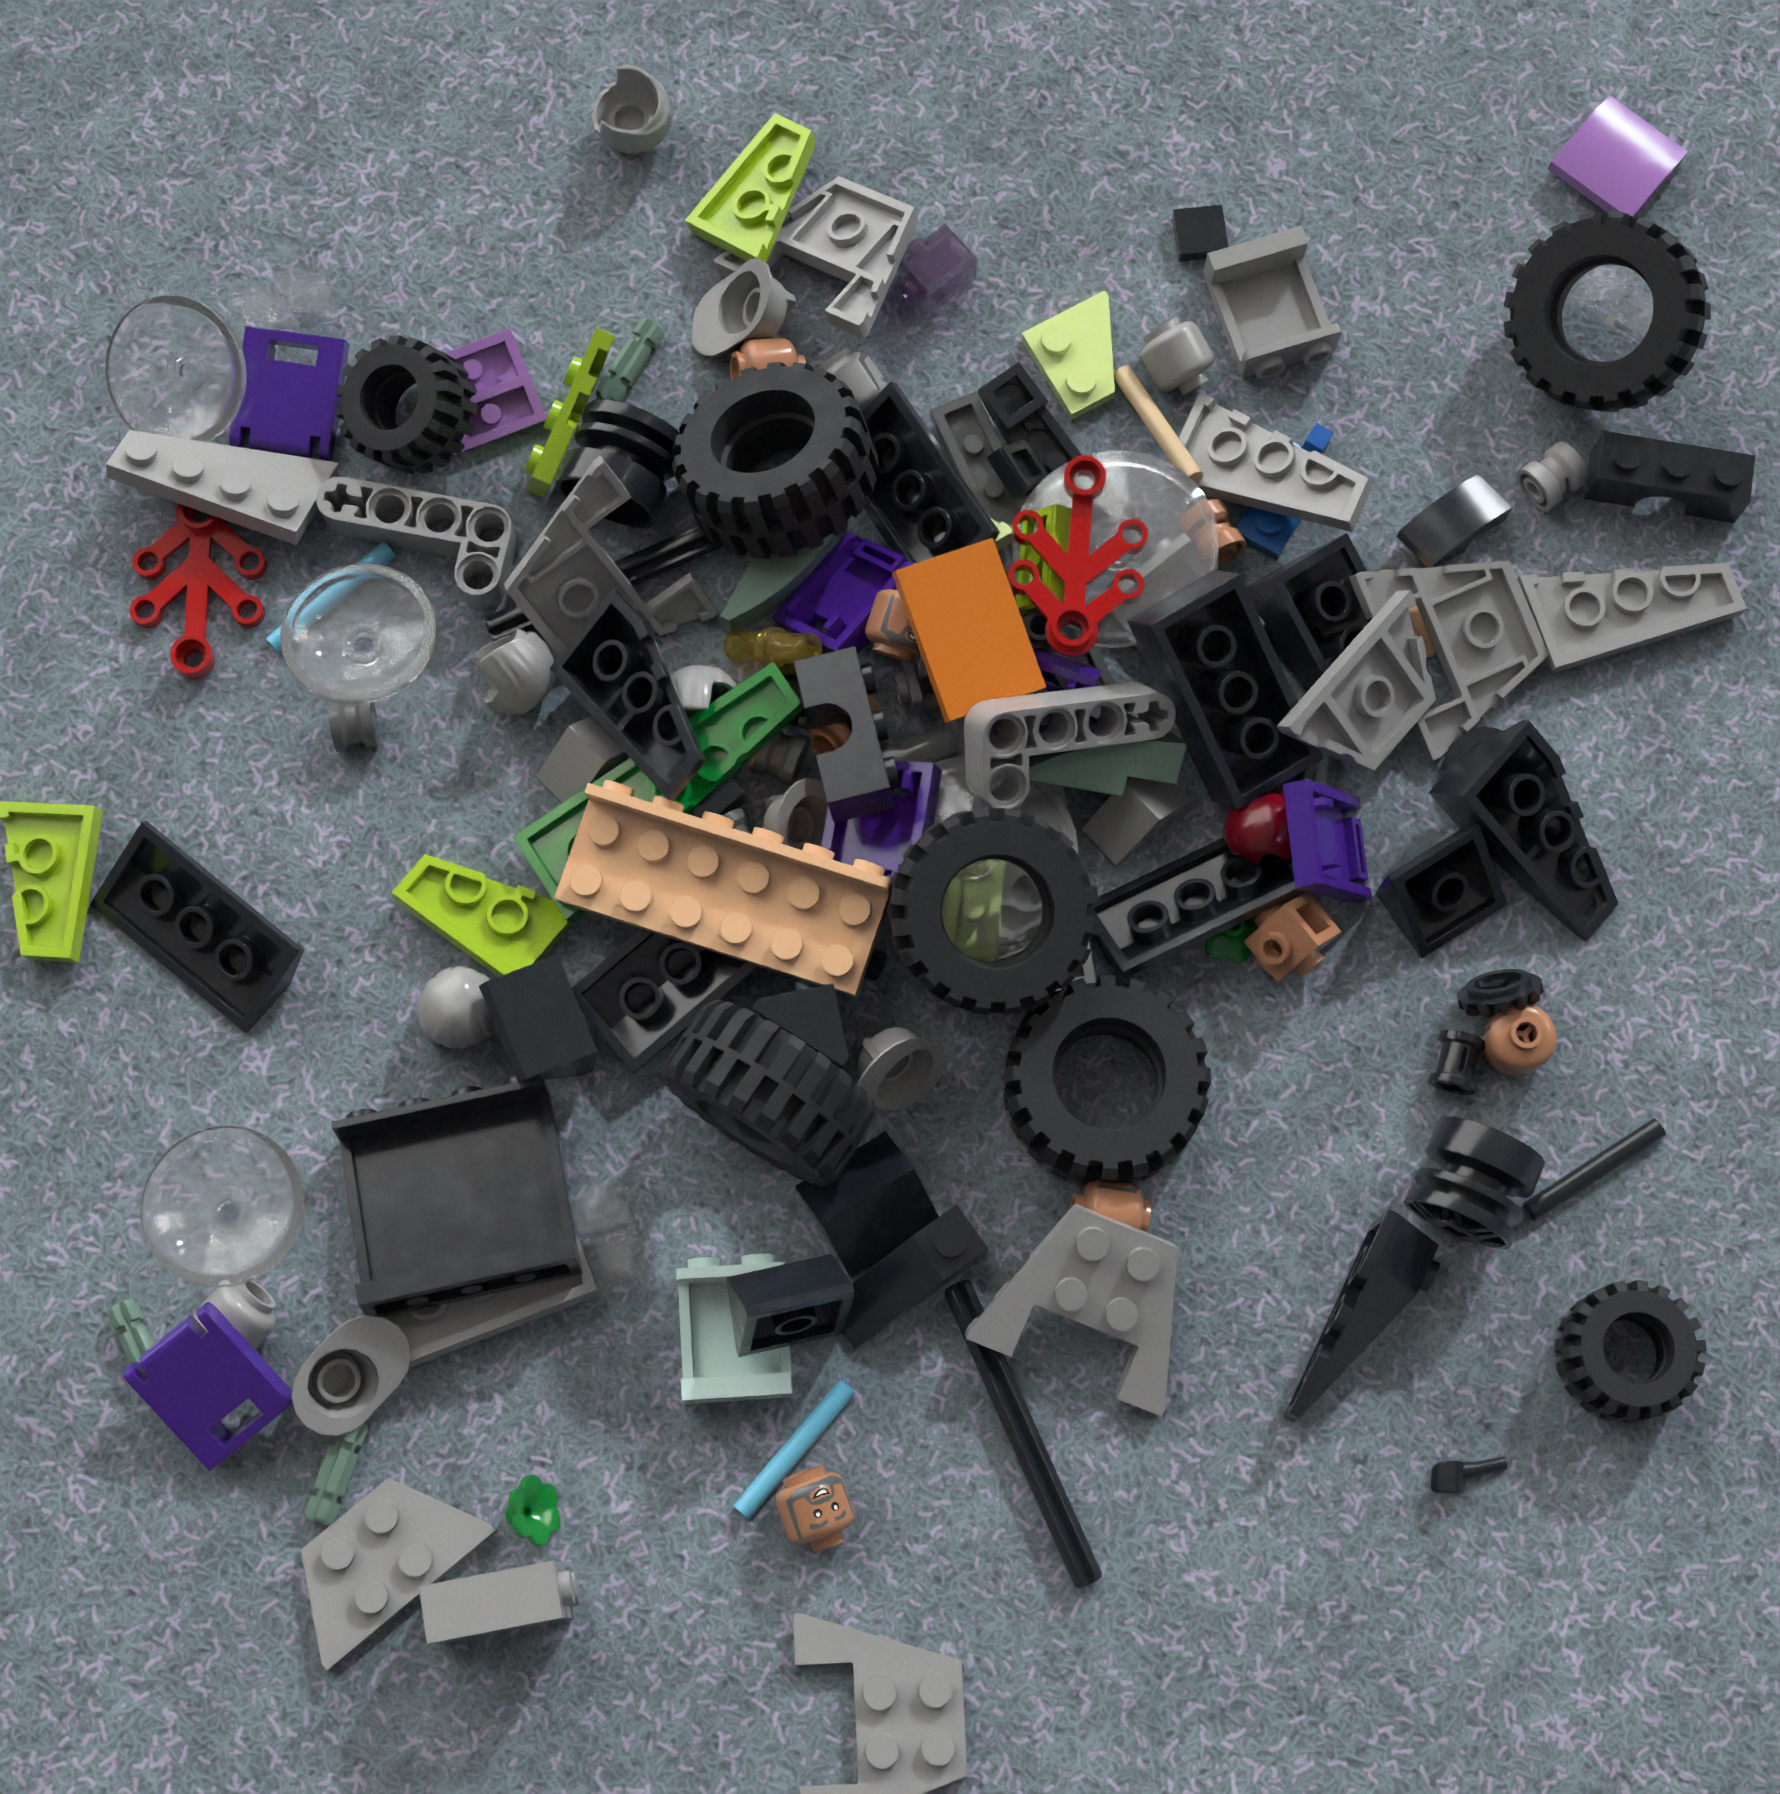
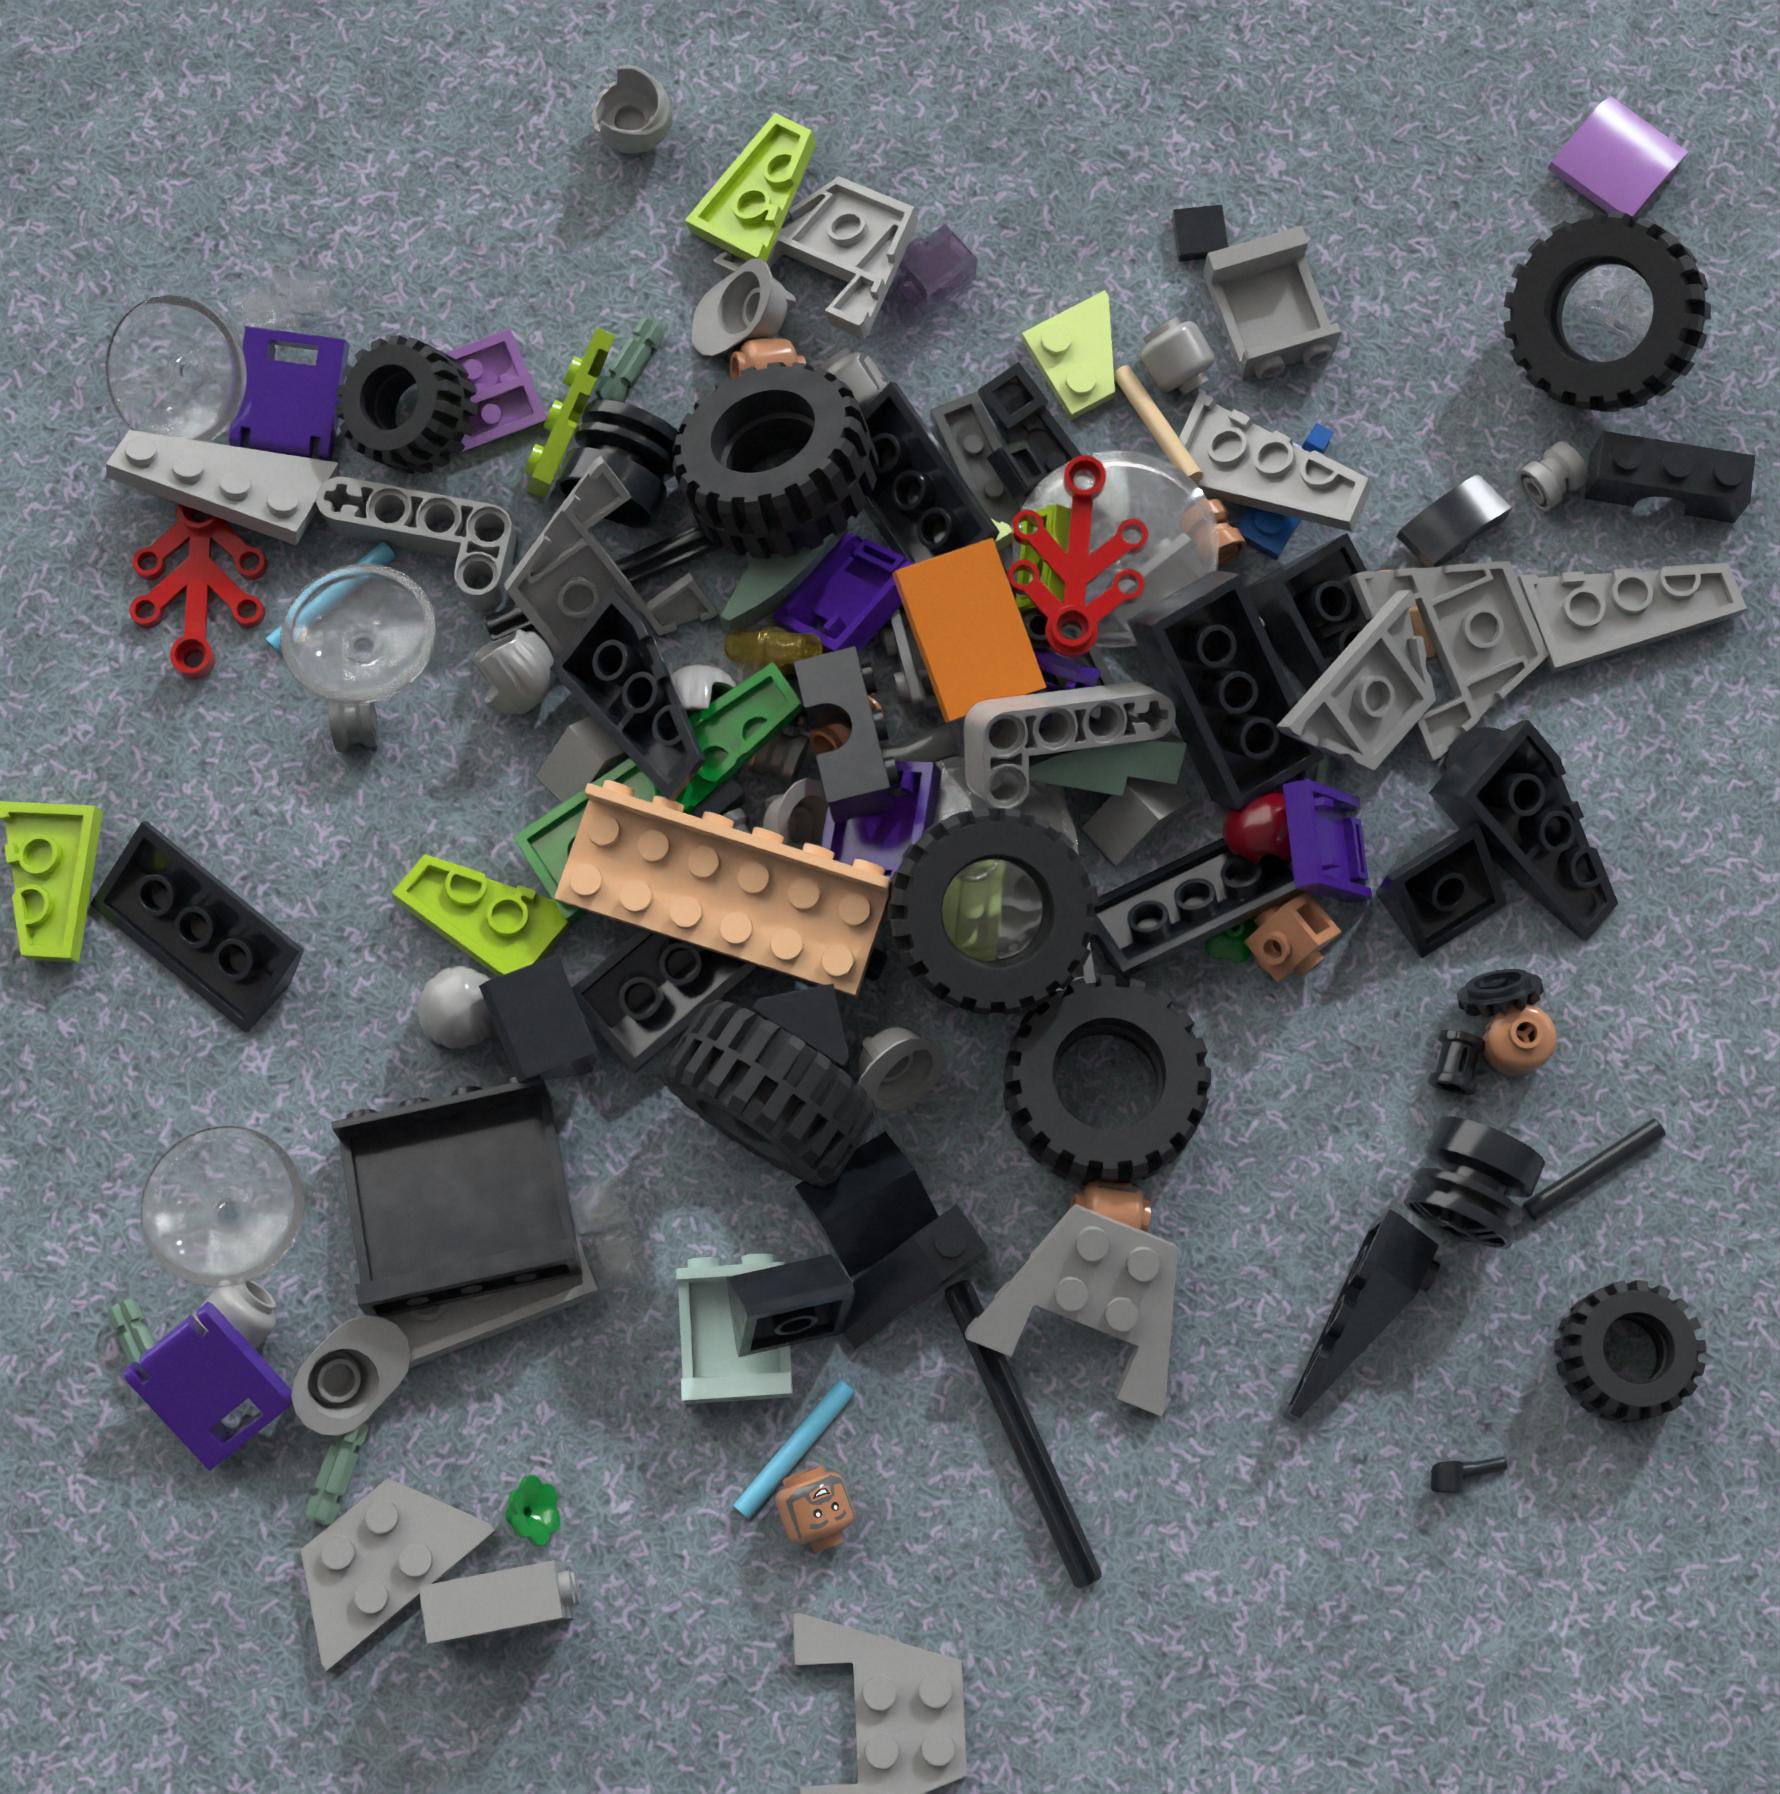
nougat head [865,589,921,663] -> none

